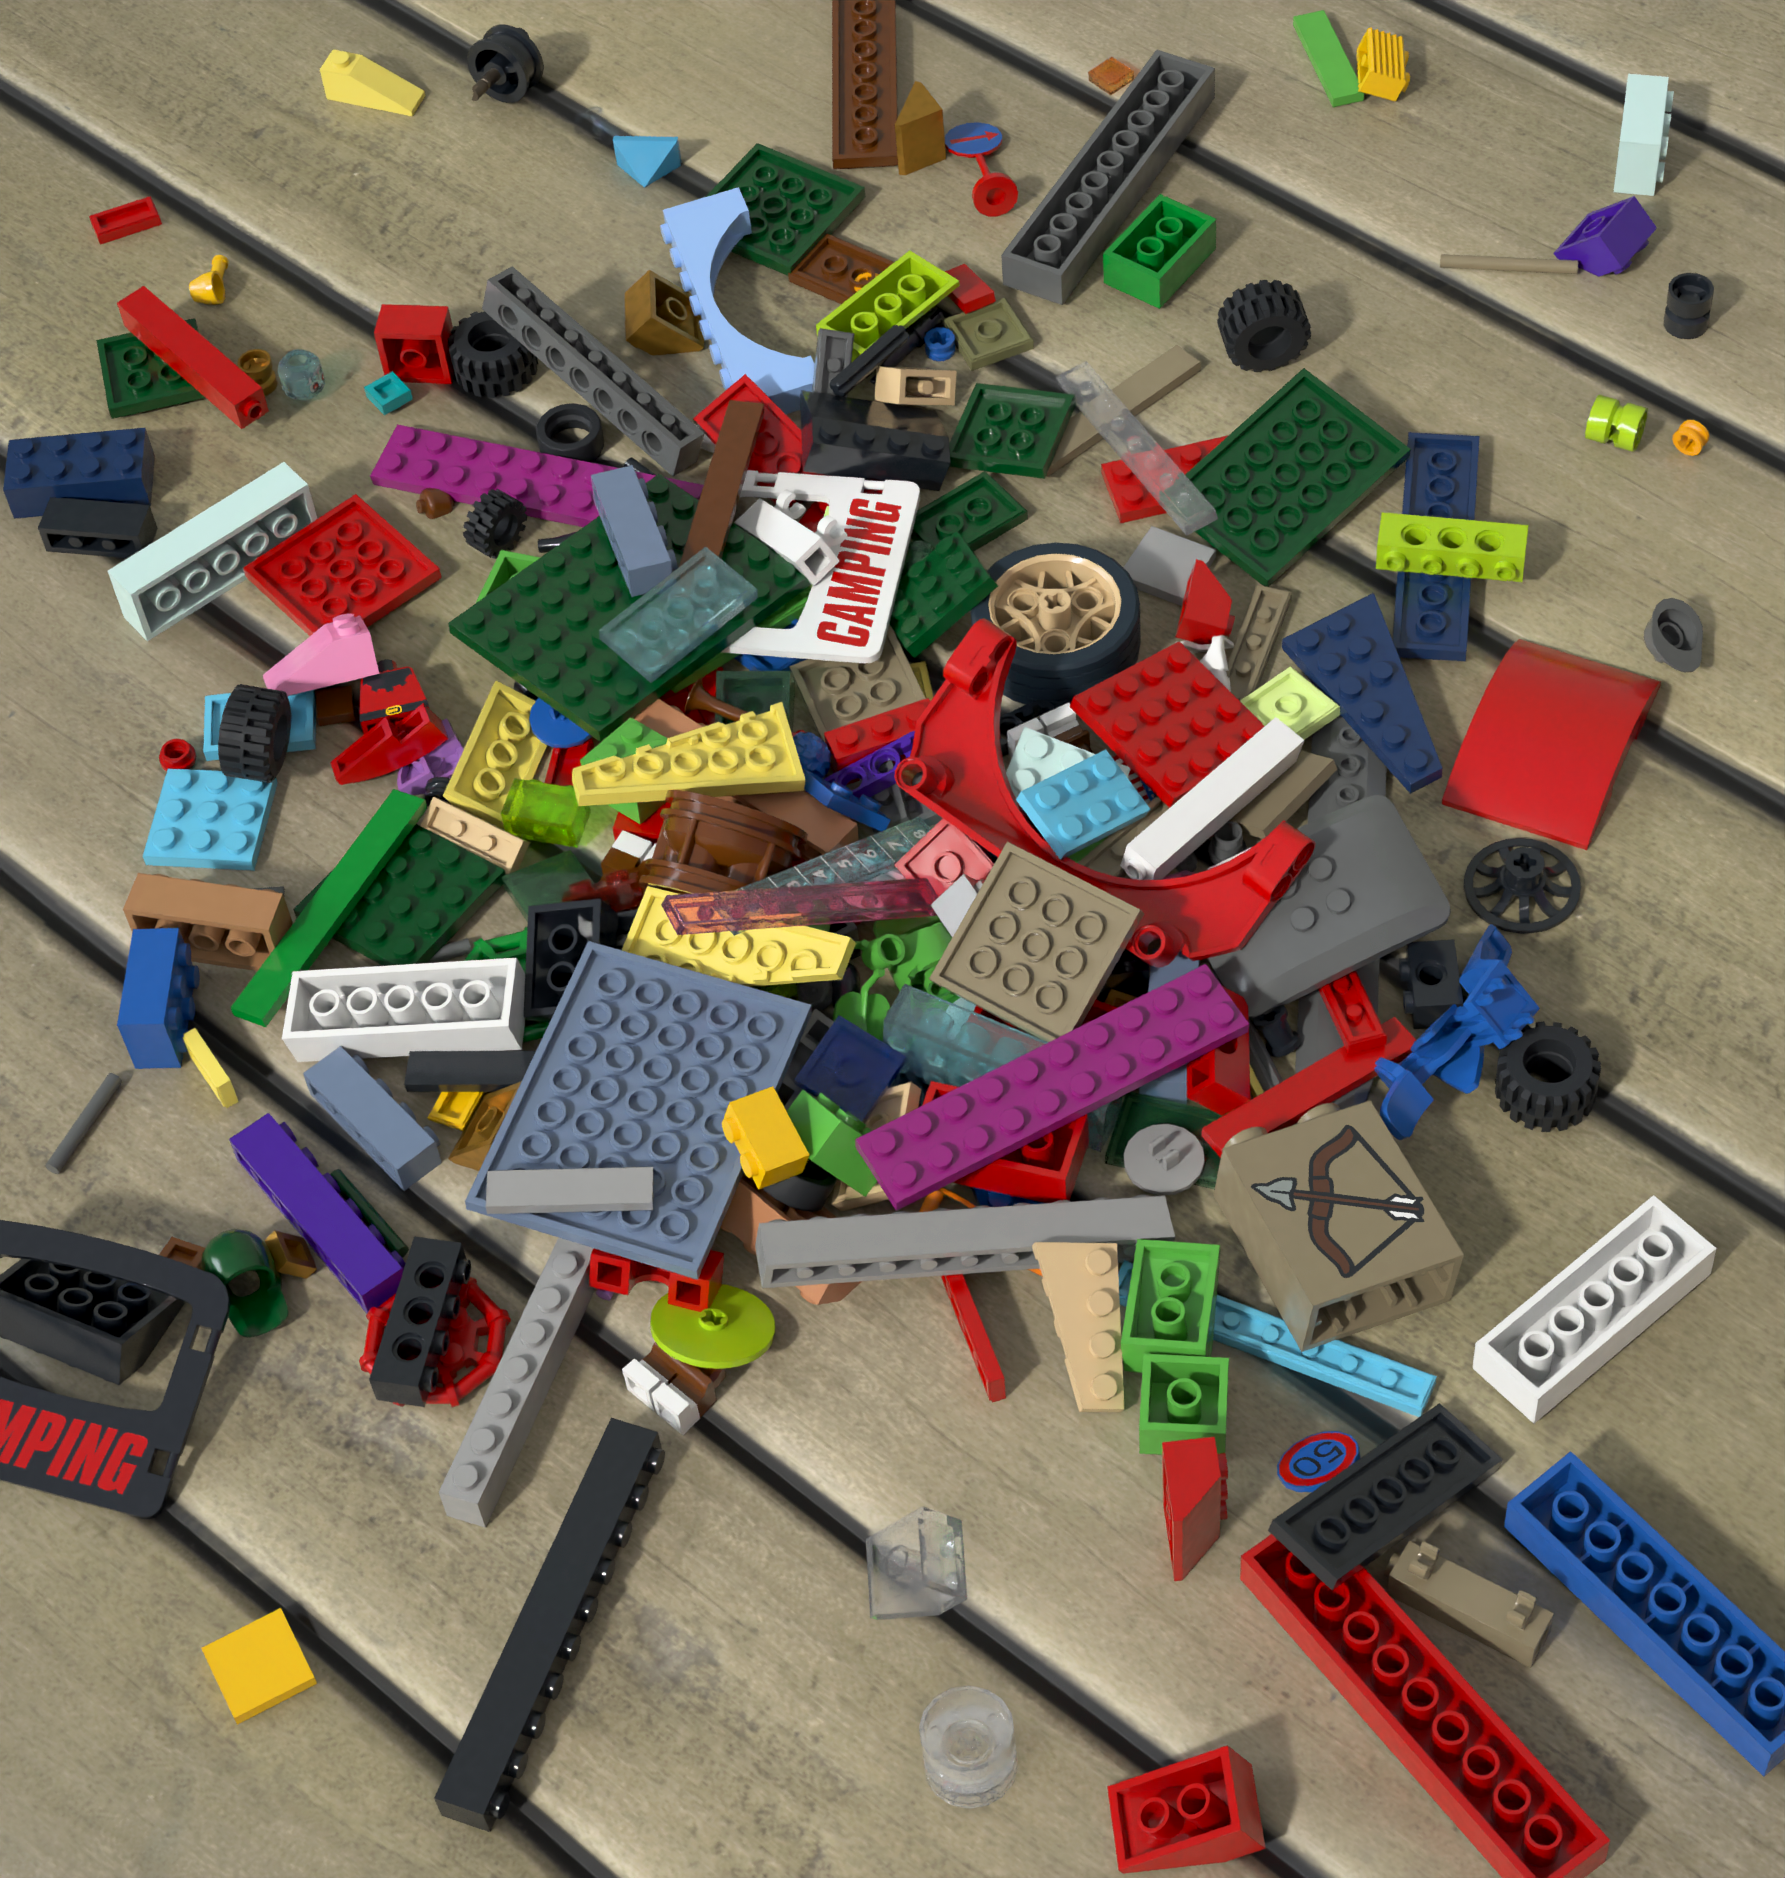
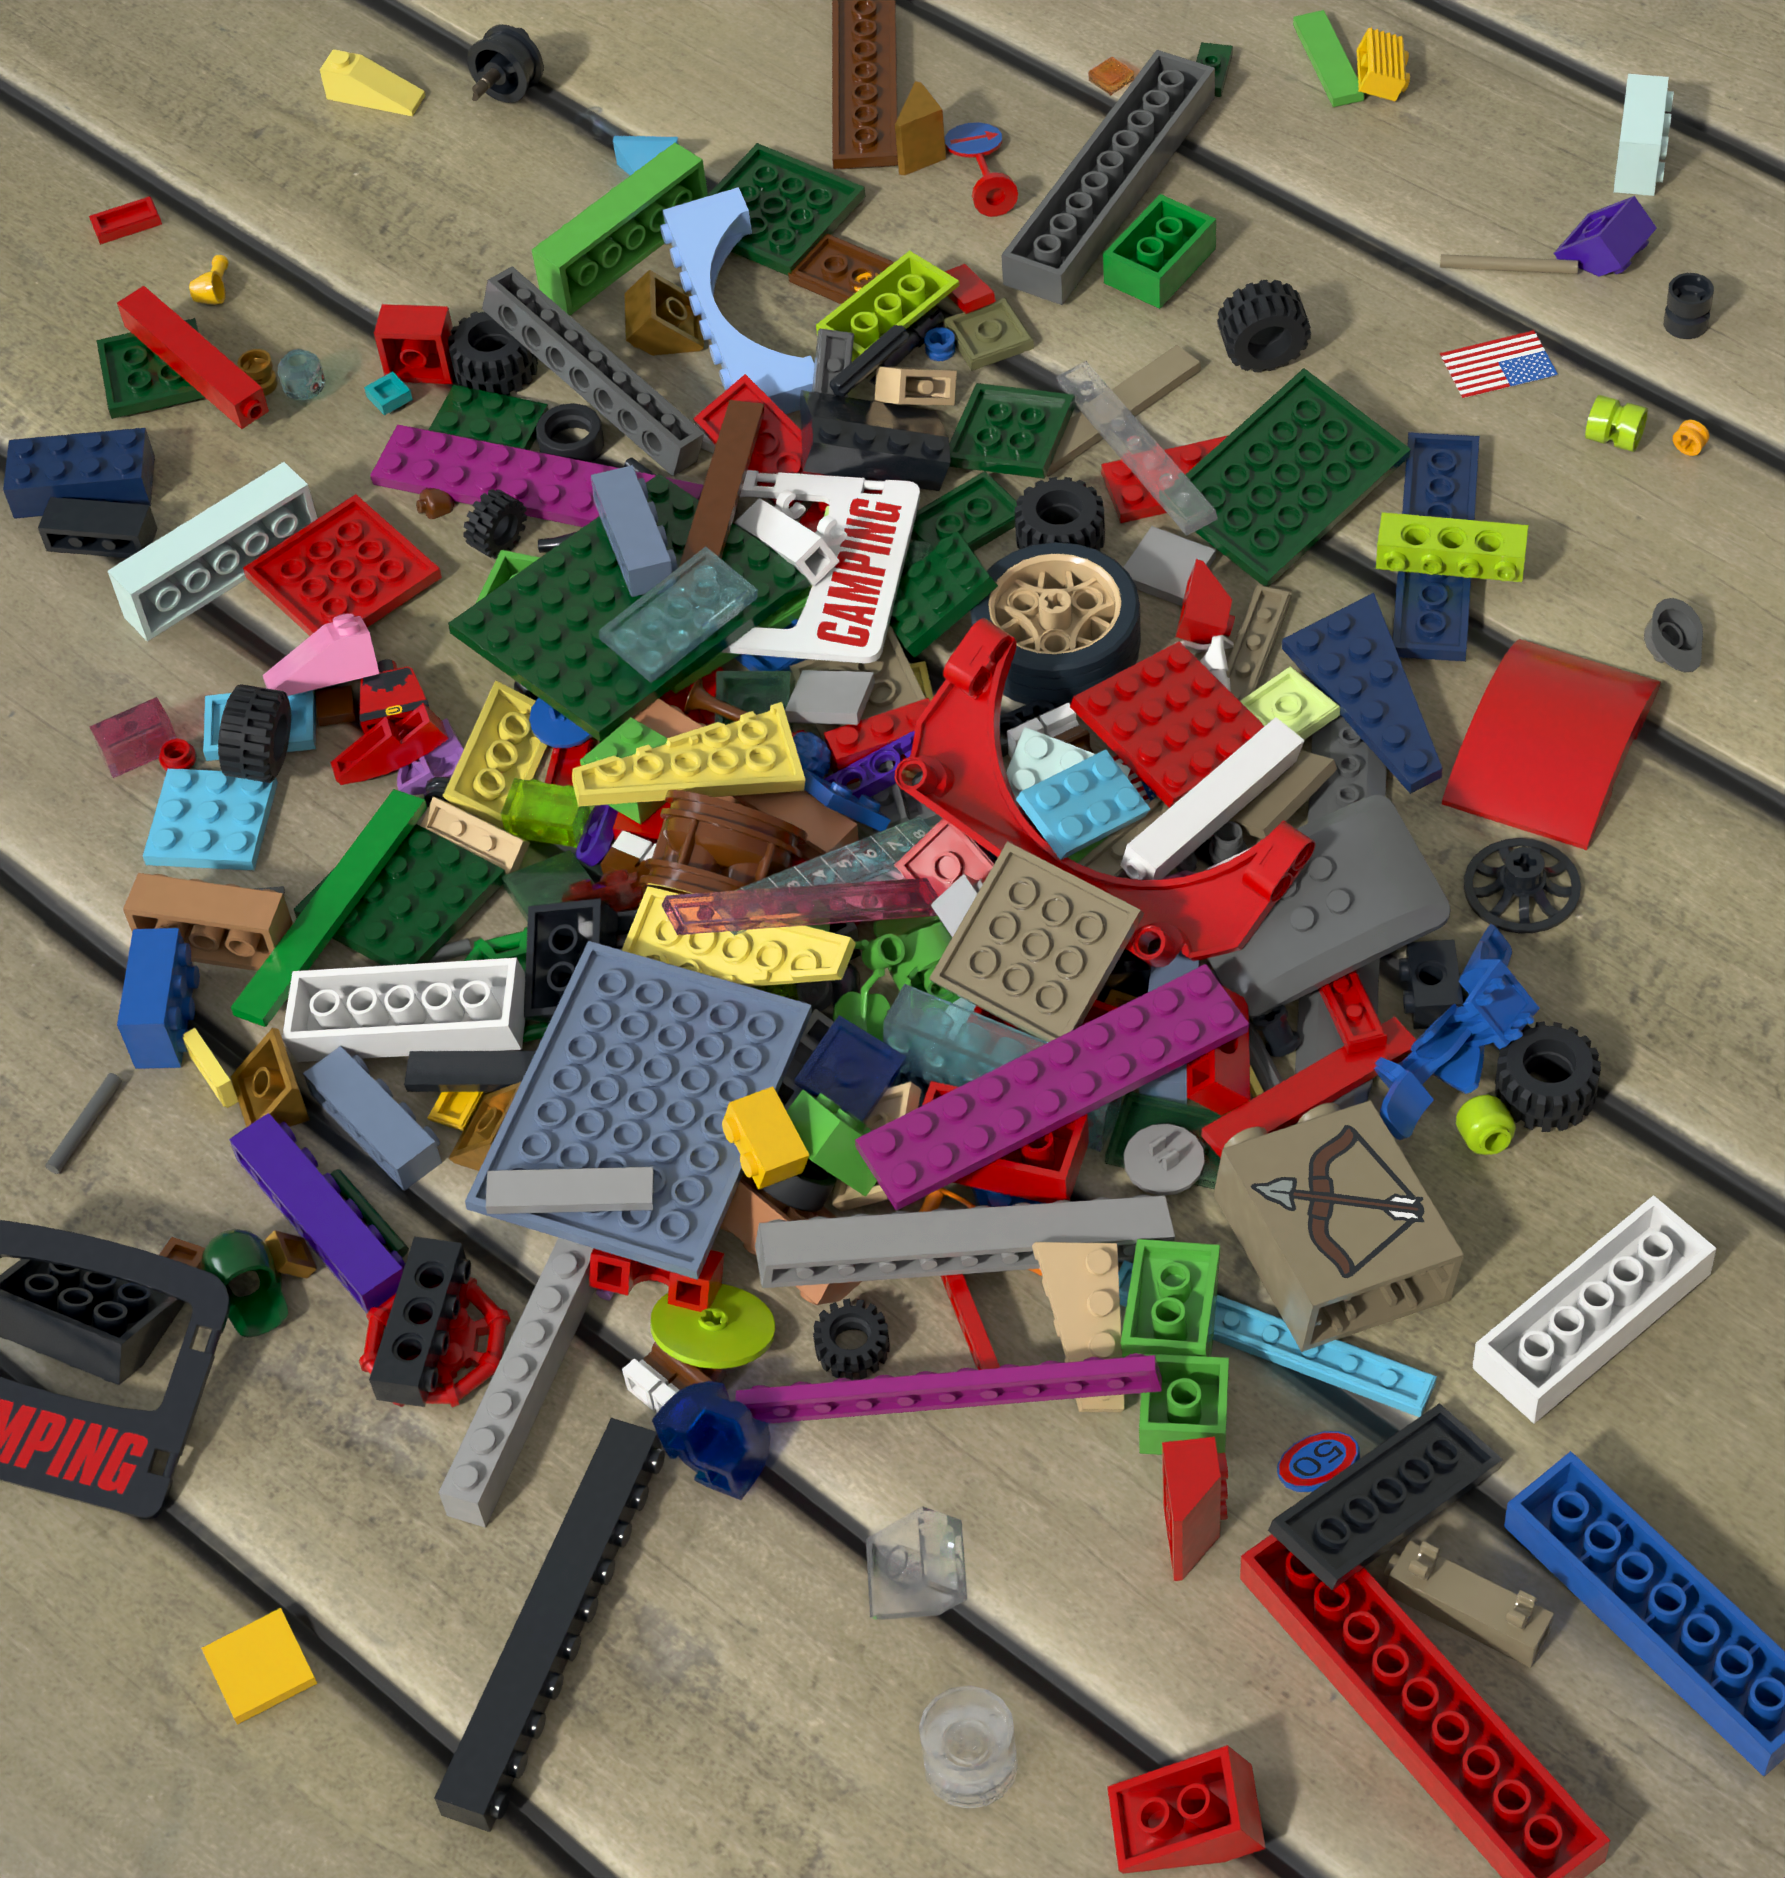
none -> clear pink brick [89,697,176,778]
none -> pearl gold slope [230,1028,309,1127]
none -> dark green plate [428,385,549,450]
none -> bright green brick [532,142,708,316]
none -> dark purple plate [576,805,618,867]
none -> clear blue brick [652,1381,771,1500]
none -> magenta plate [735,1353,1162,1426]
none -> light grey tile [785,670,875,725]
none -> black tyre [813,1298,890,1380]
none -> black tyre [1015,477,1105,551]
none -> dark green plate [1196,42,1233,97]
none -> sticker [1440,330,1558,398]
none -> lime head [1455,1094,1516,1155]

